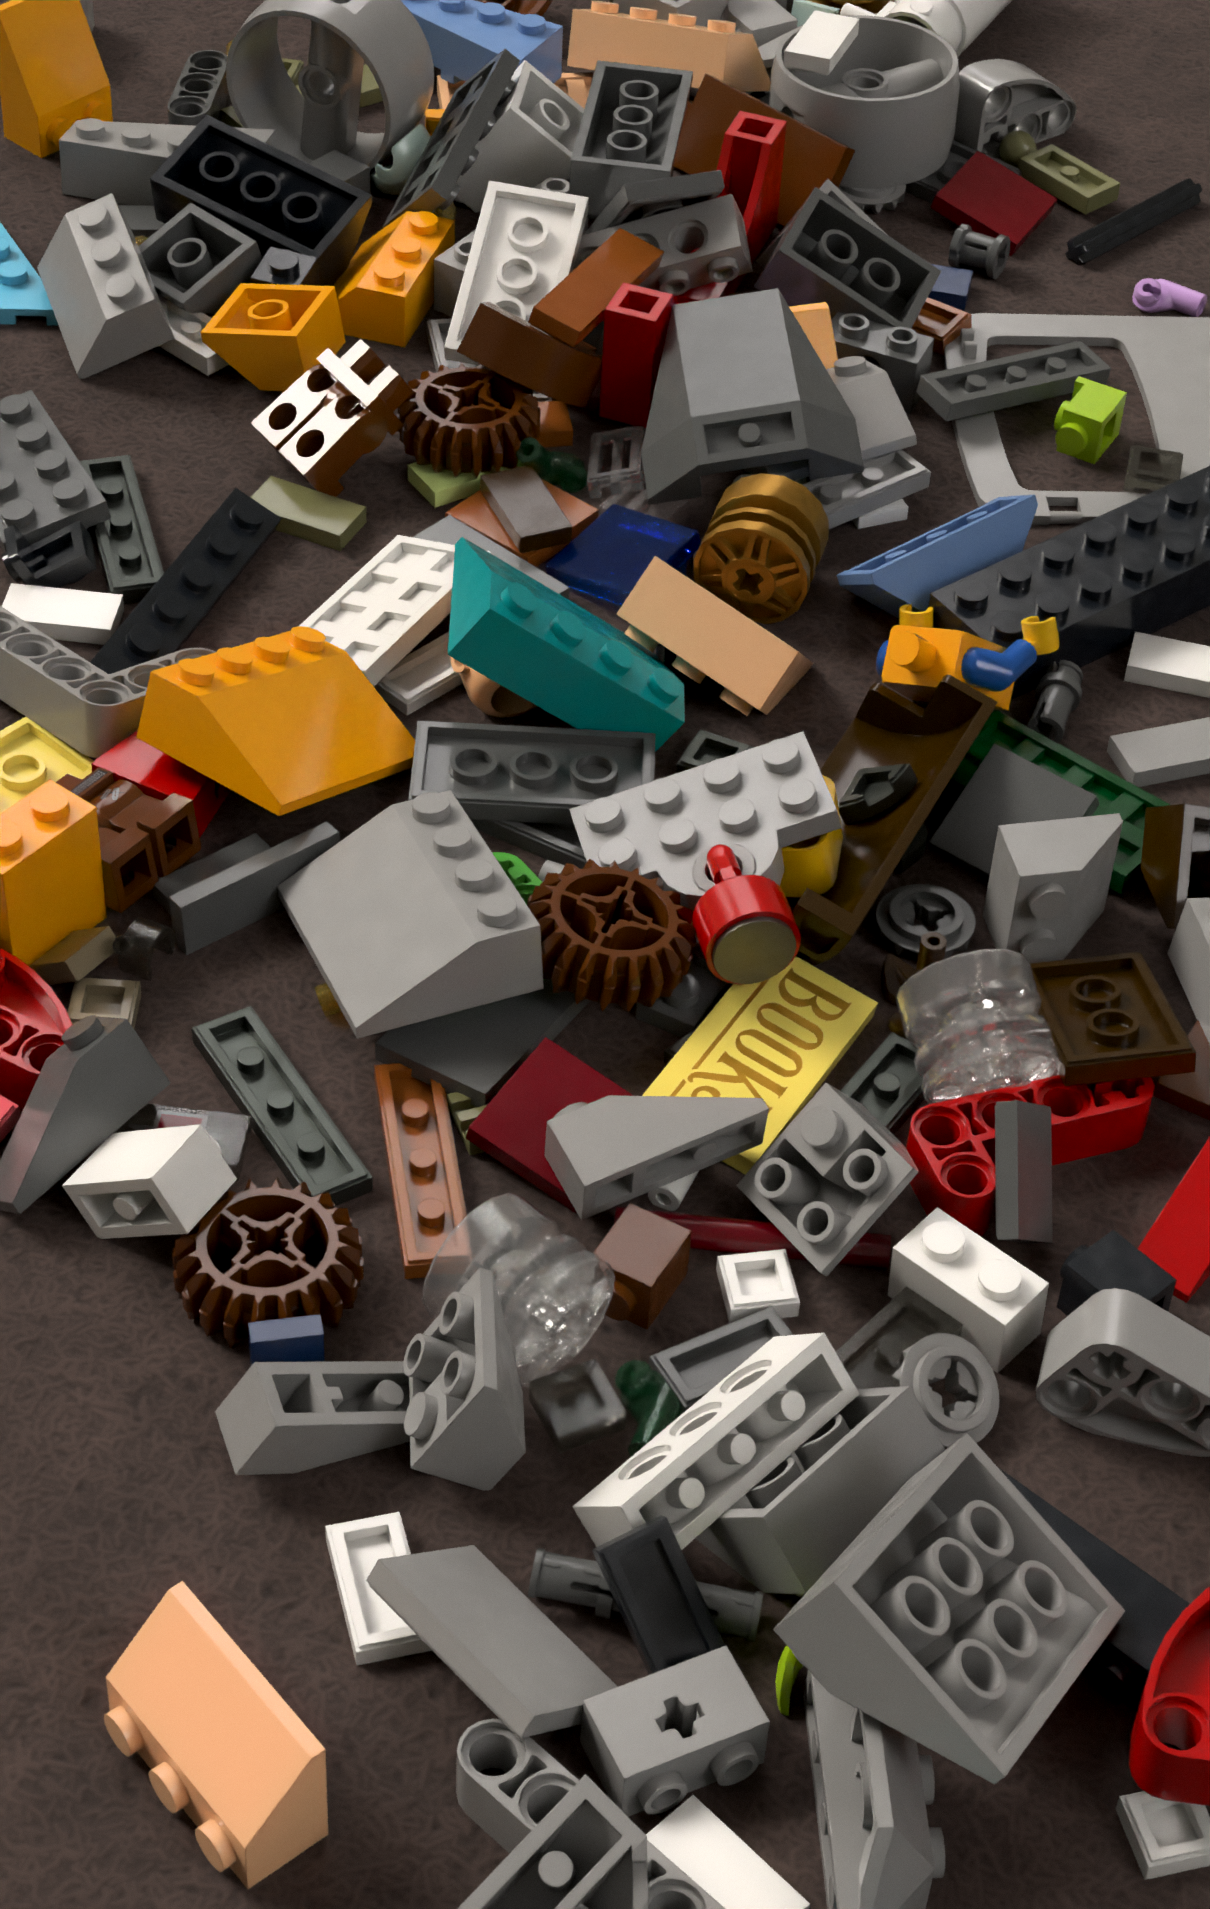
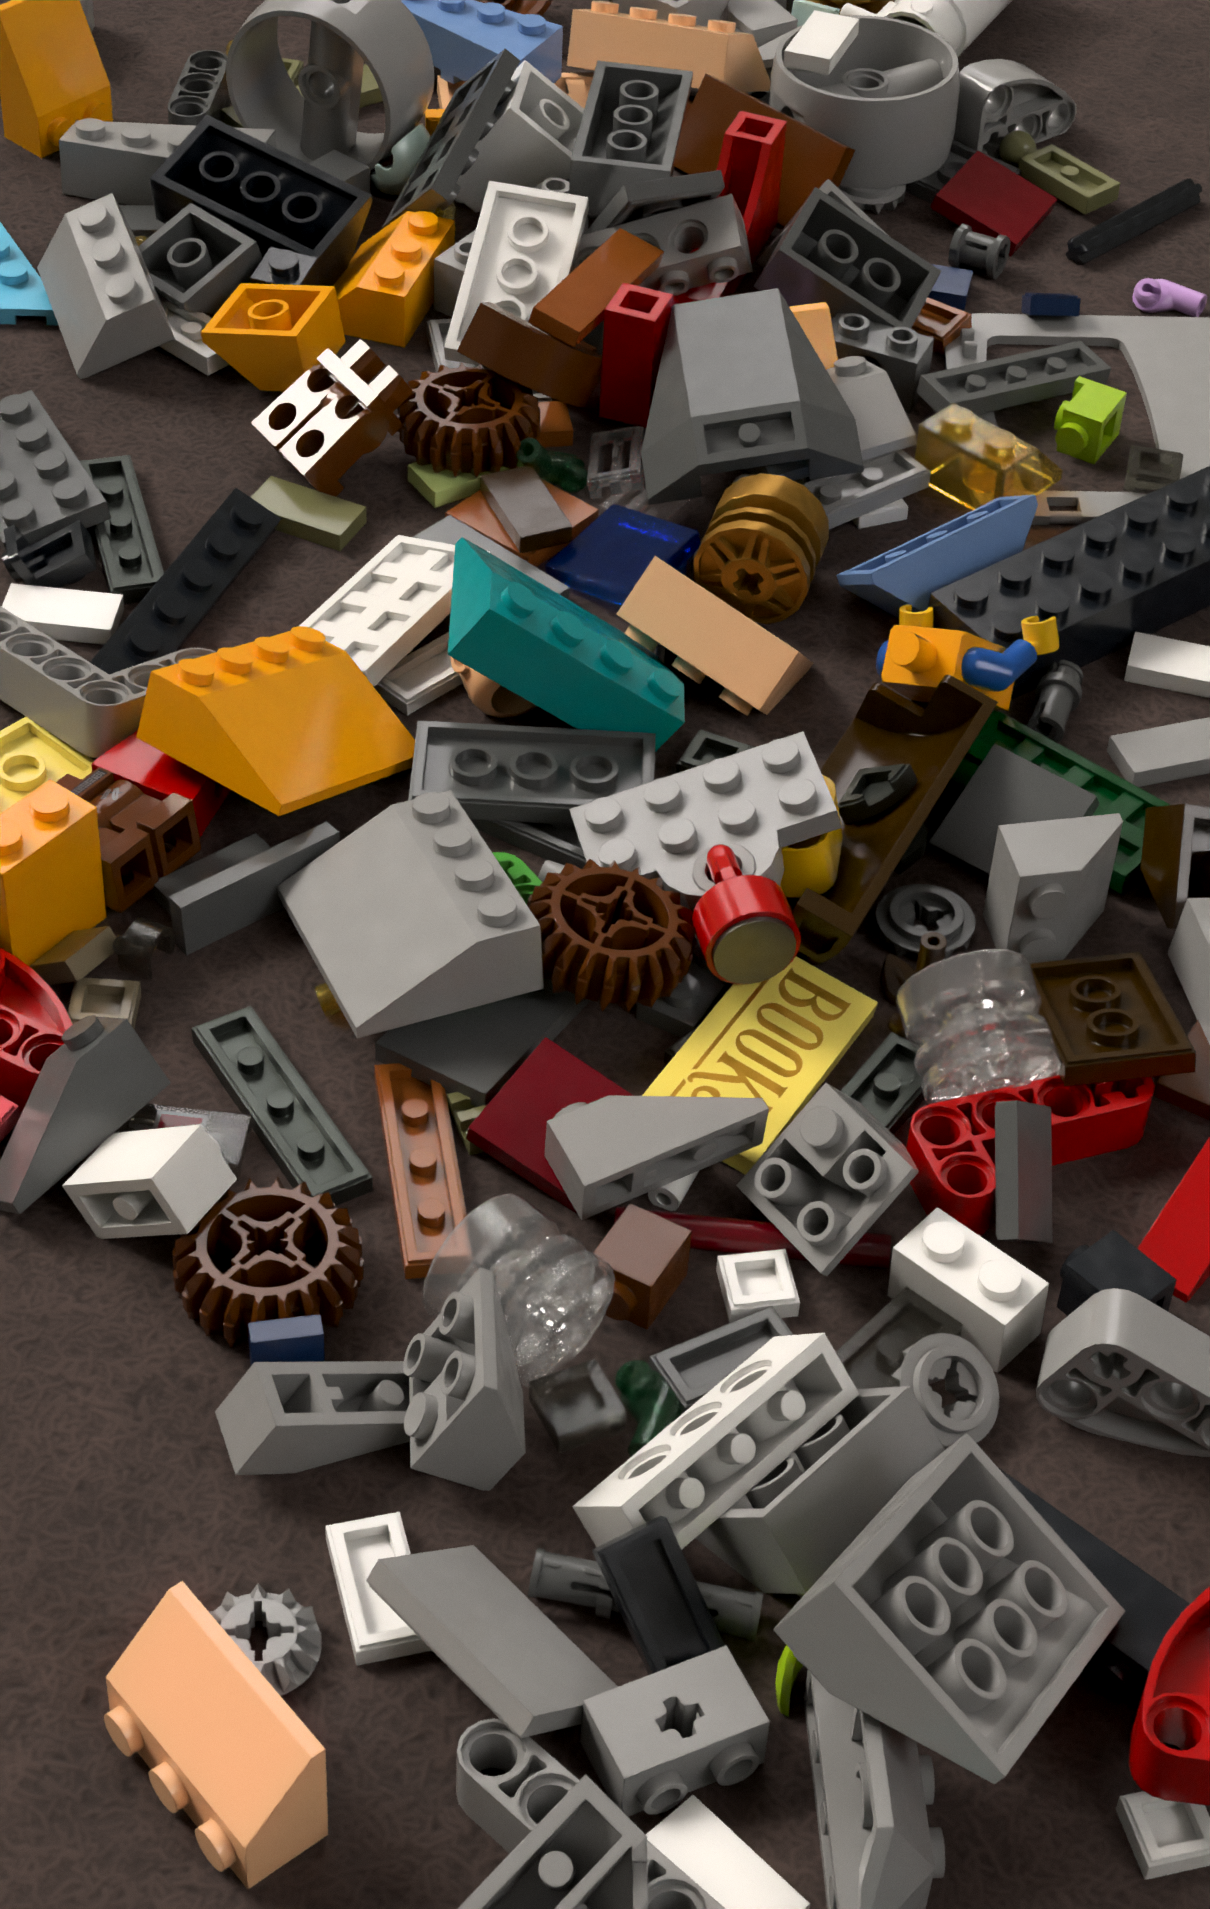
none -> light grey gear [209,1583,322,1696]
none -> clear yellow slope [915,403,1063,510]
none -> dark blue tile [1021,293,1080,316]

